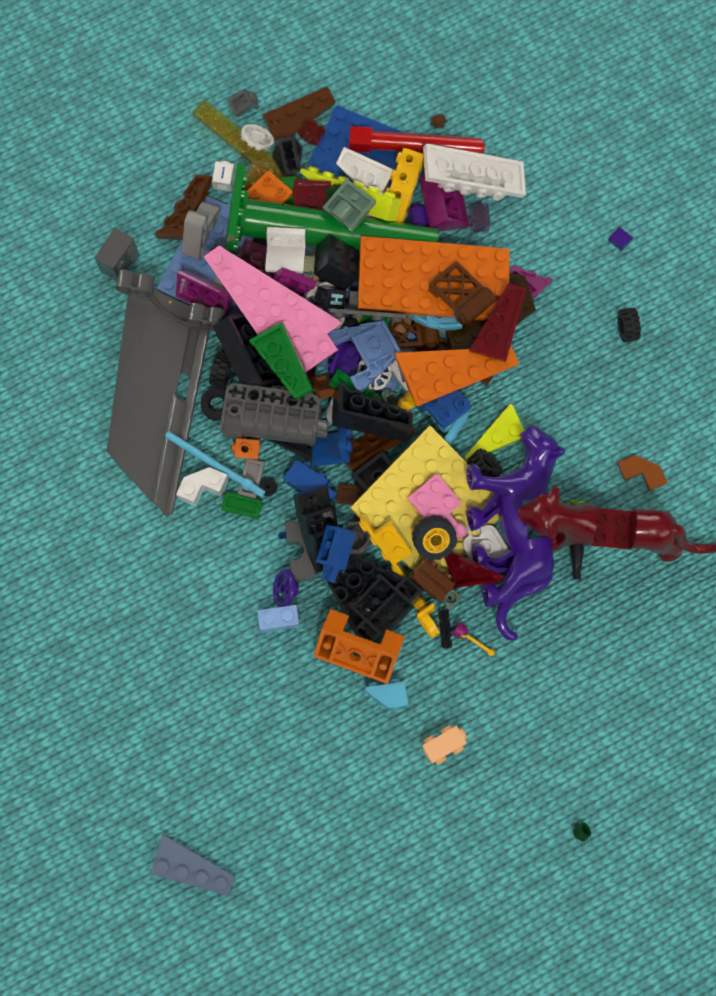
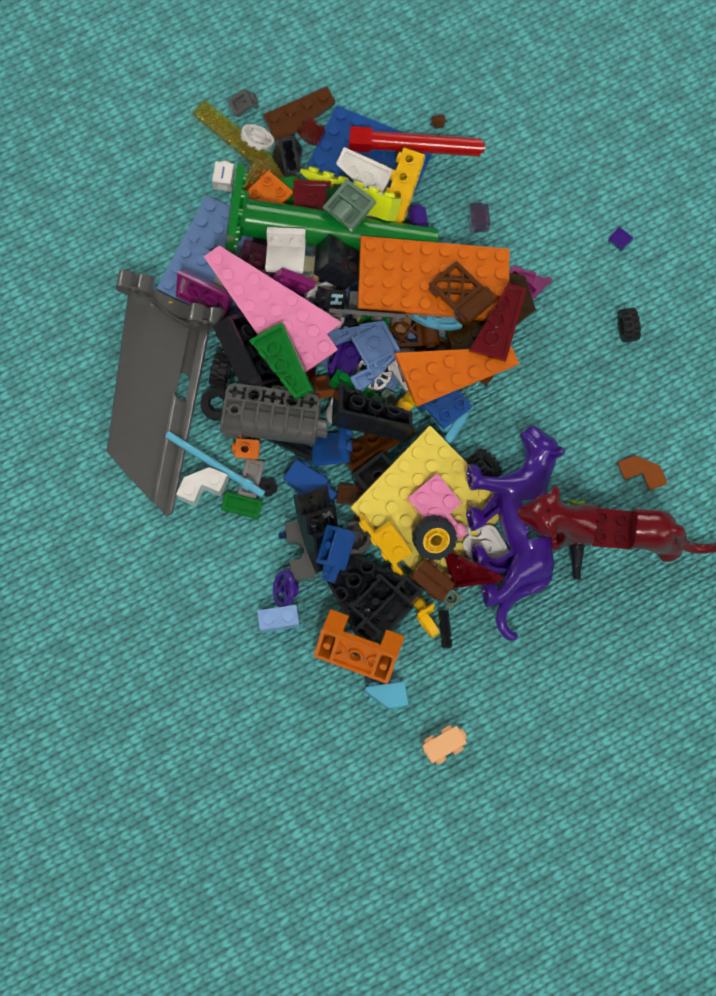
dark grey brick [94,228,139,281] -> none
sand blue wing [151,834,235,896] -> none
reddish brown wing [154,175,213,240] -> none
light grey beam [182,202,221,260] -> none
magenta slope [420,175,470,232] -> none
white plate [423,144,526,200] -> none
hinge [451,622,495,656] -> none
neon yellow wing [464,404,524,462] -> none
dark green plate [573,822,591,842] -> none

